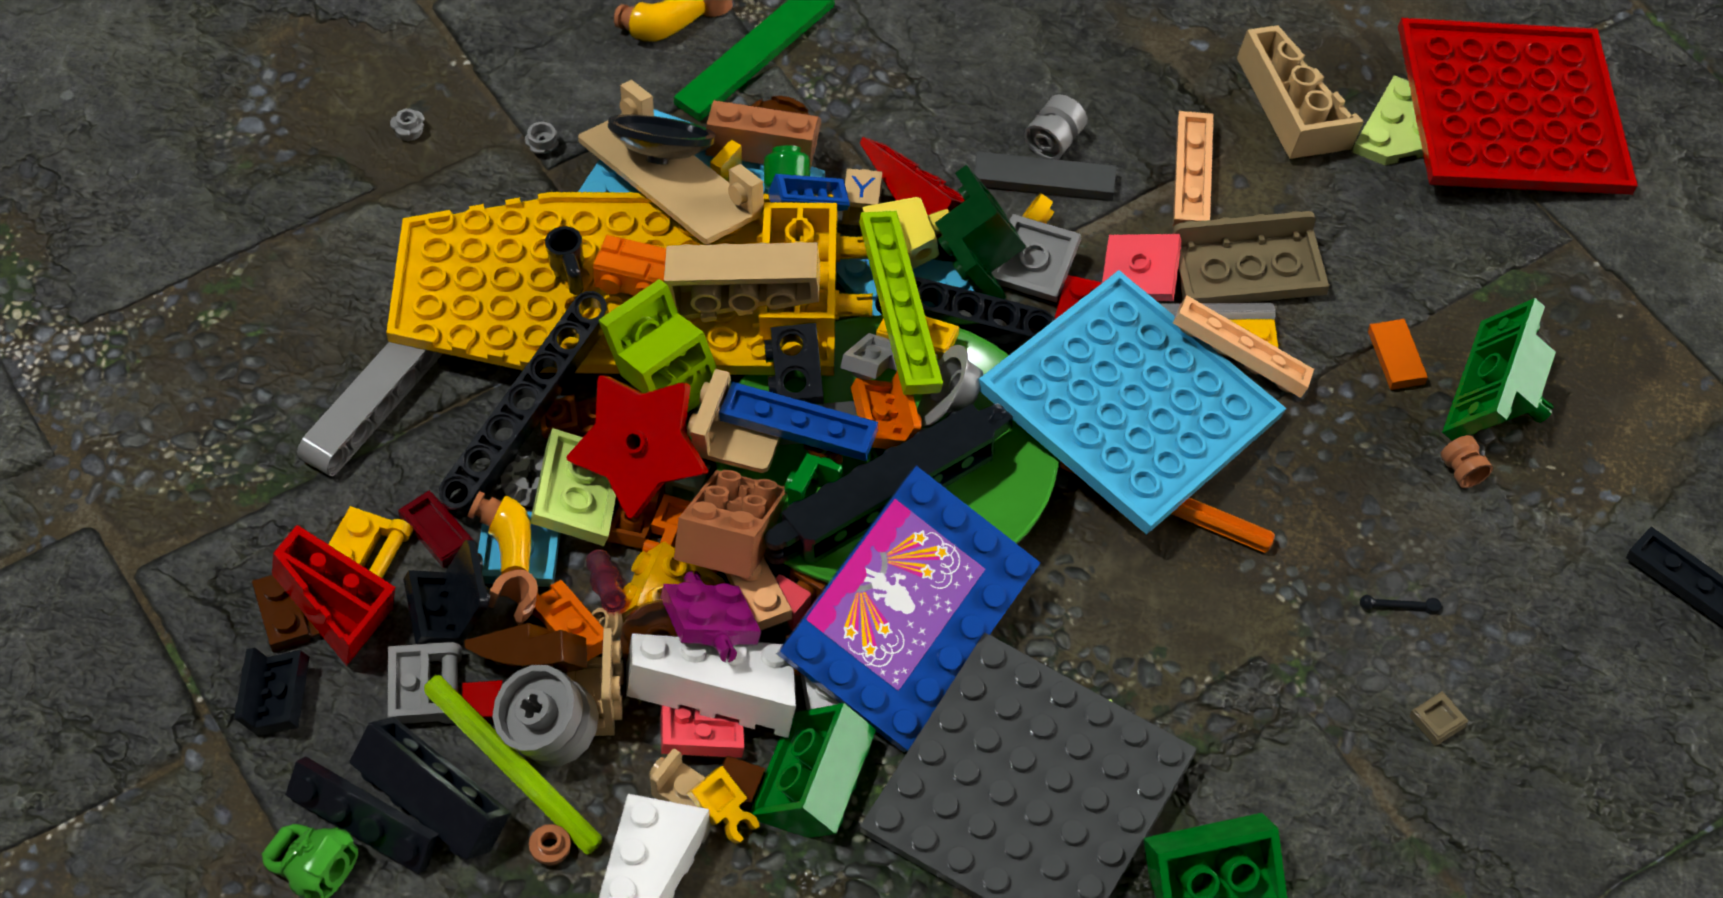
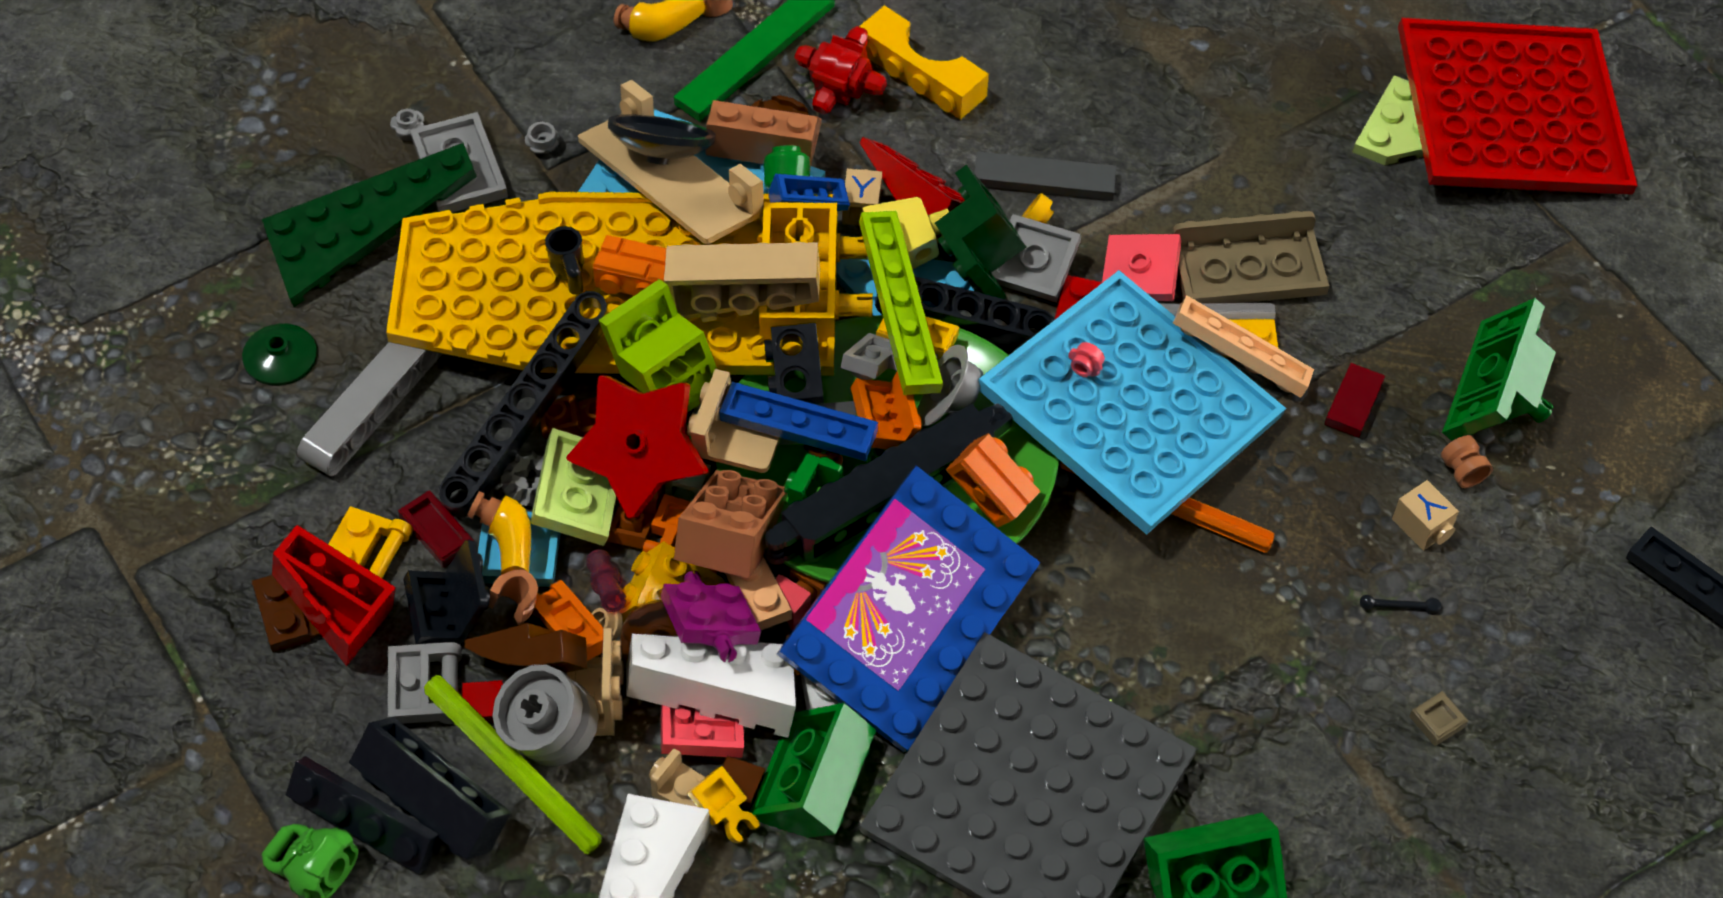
black bracket [235,647,310,736] -> none
nougat plate [529,824,571,866] -> none
yellow tile [710,140,742,182] -> none
light grey wheel [1024,94,1088,160] -> none
light nougat plate [1173,111,1214,227] -> none
tan wedge [1237,25,1364,159] -> none
orange tile [1368,319,1428,390] -> none
none -> dark green dish [242,323,317,386]
none -> dark green wing [262,143,477,307]
none -> light grey plate [410,112,508,212]
none -> red piece [794,26,887,114]
none -> yellow arch [859,5,989,120]
none -> orange brick [946,433,1040,528]
none -> coral plate [1068,342,1105,377]
none -> dark red tile [1324,363,1386,438]
none -> tan brick [1392,480,1459,551]

